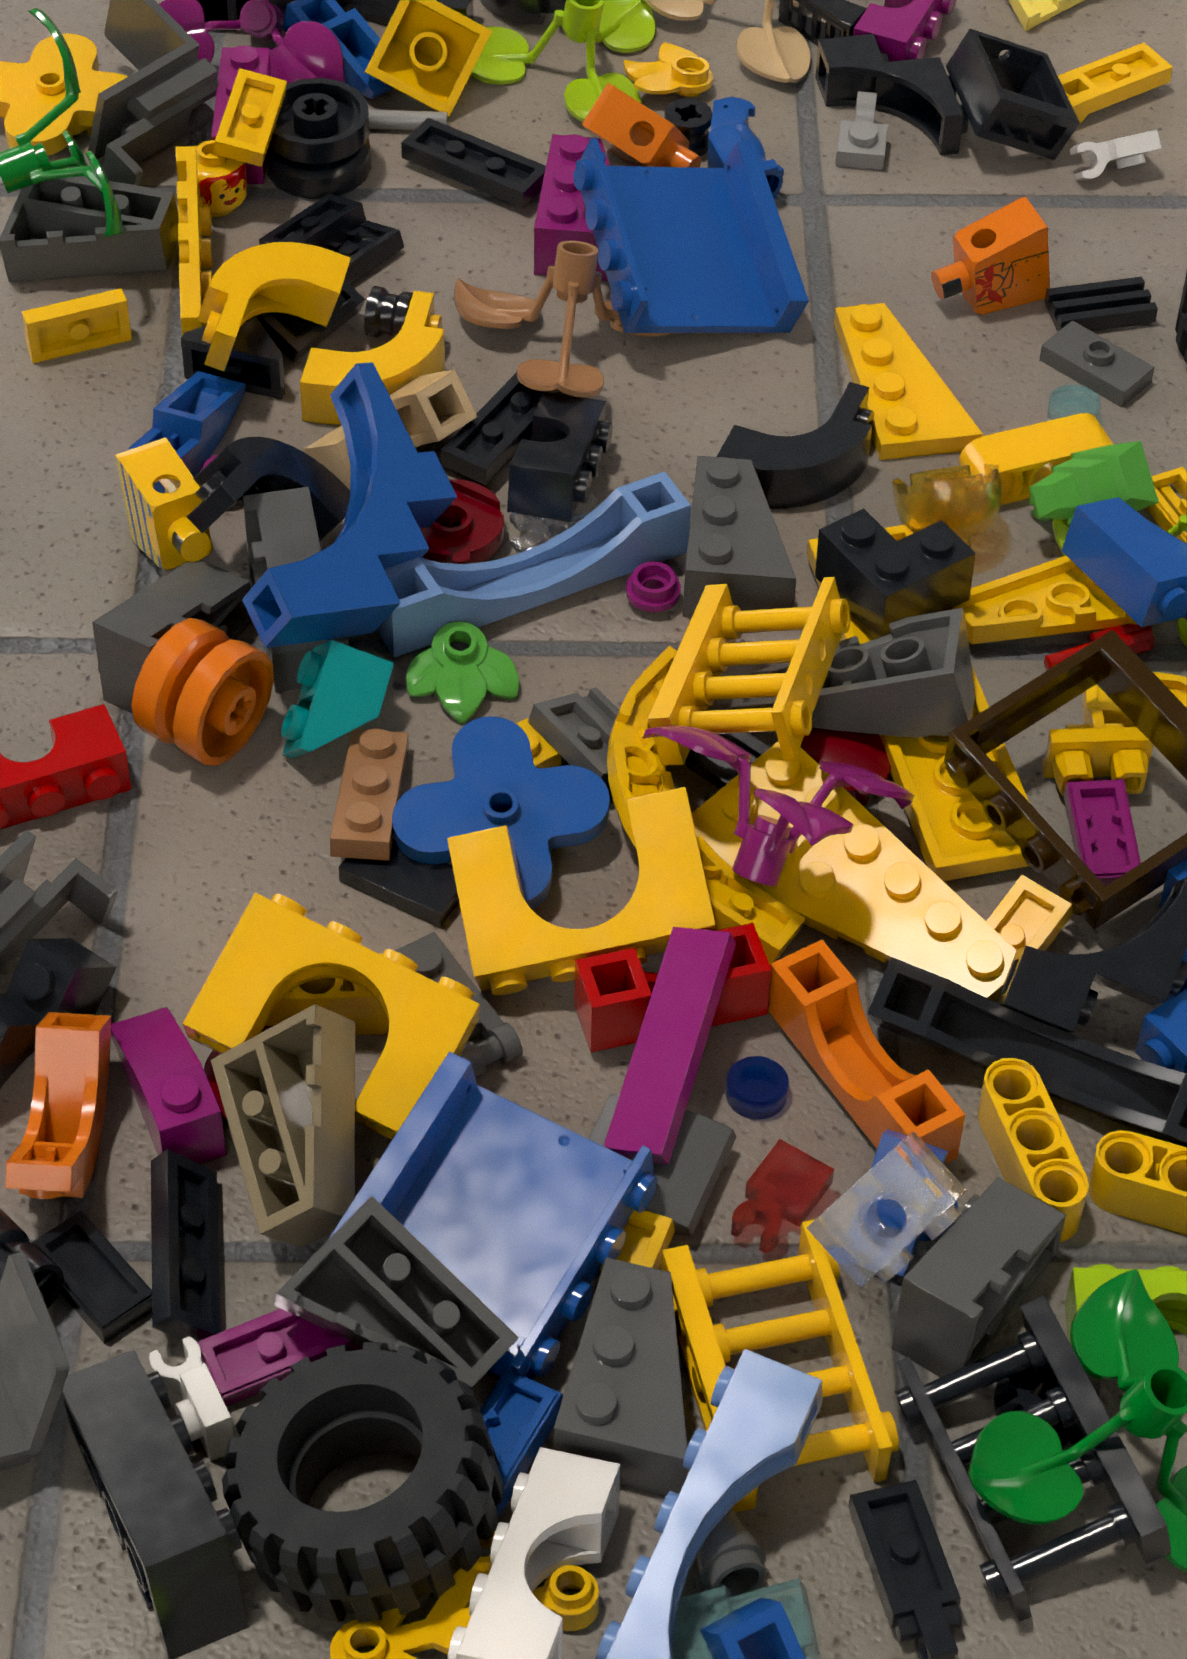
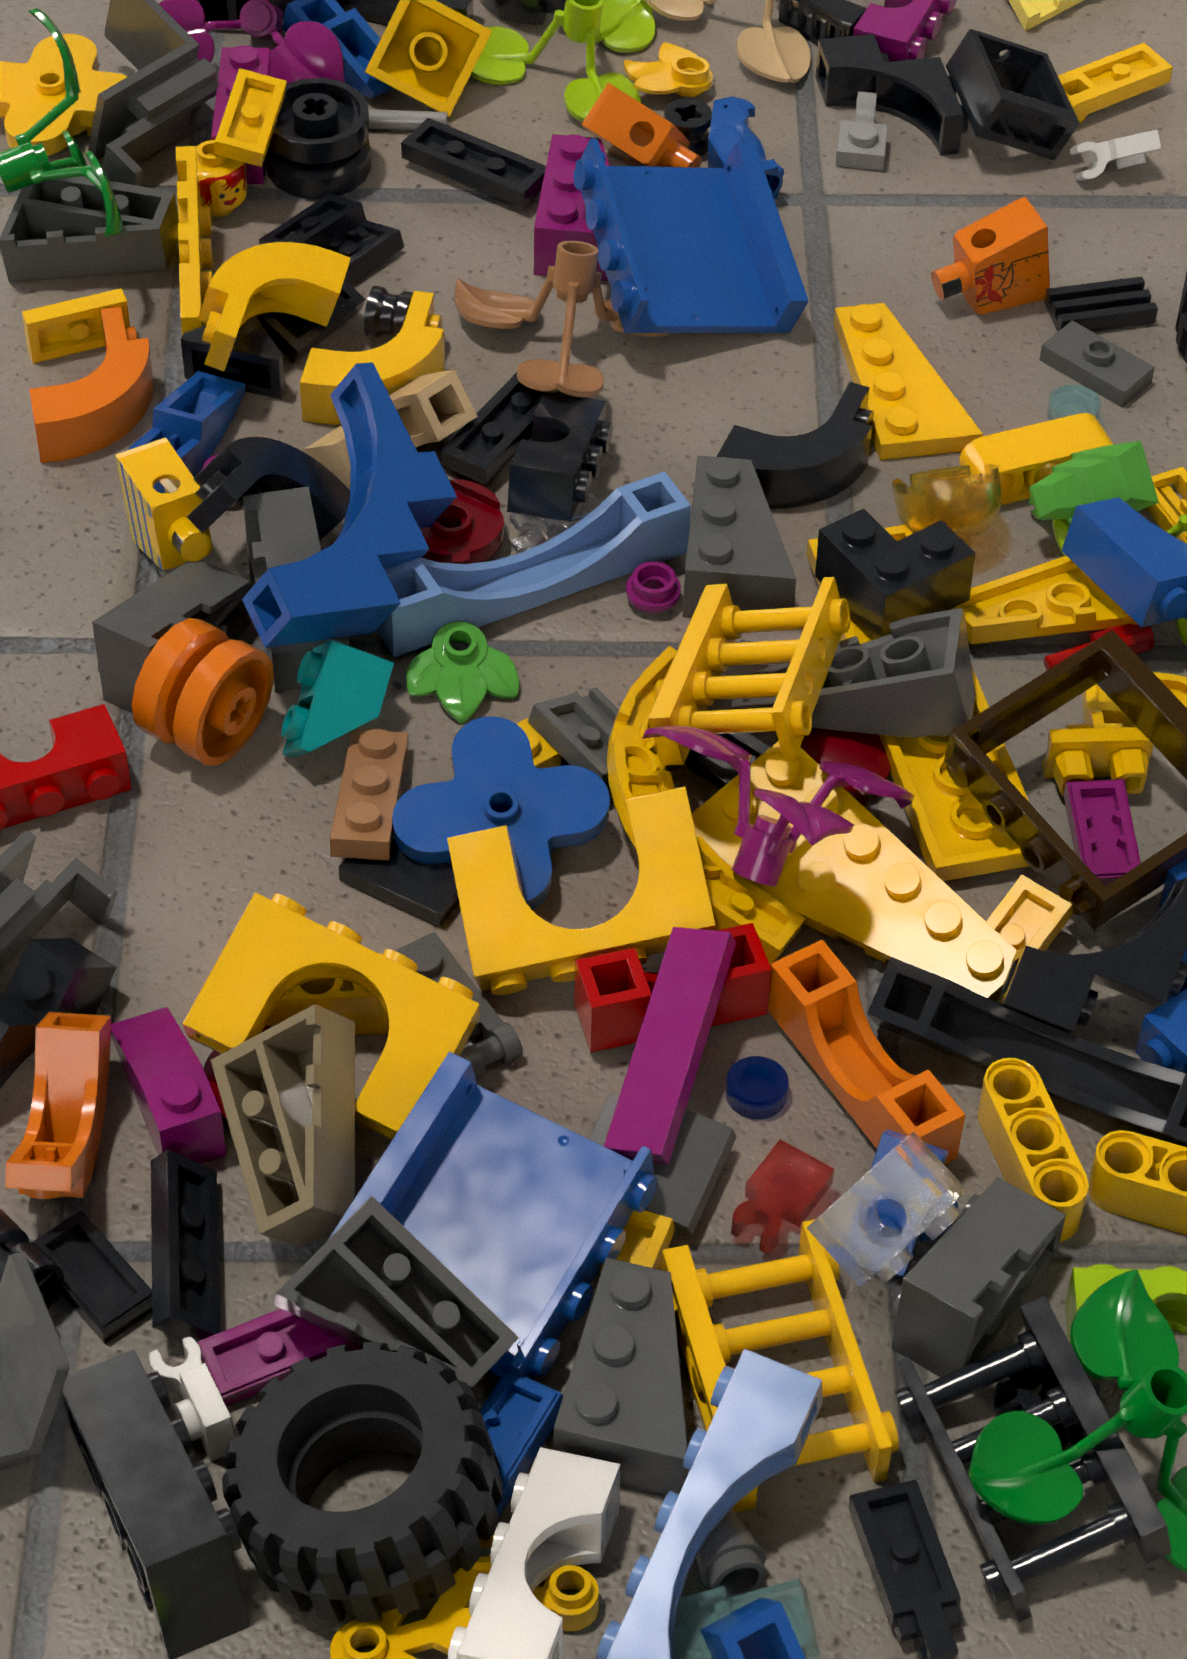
none -> orange arch [29,307,154,463]

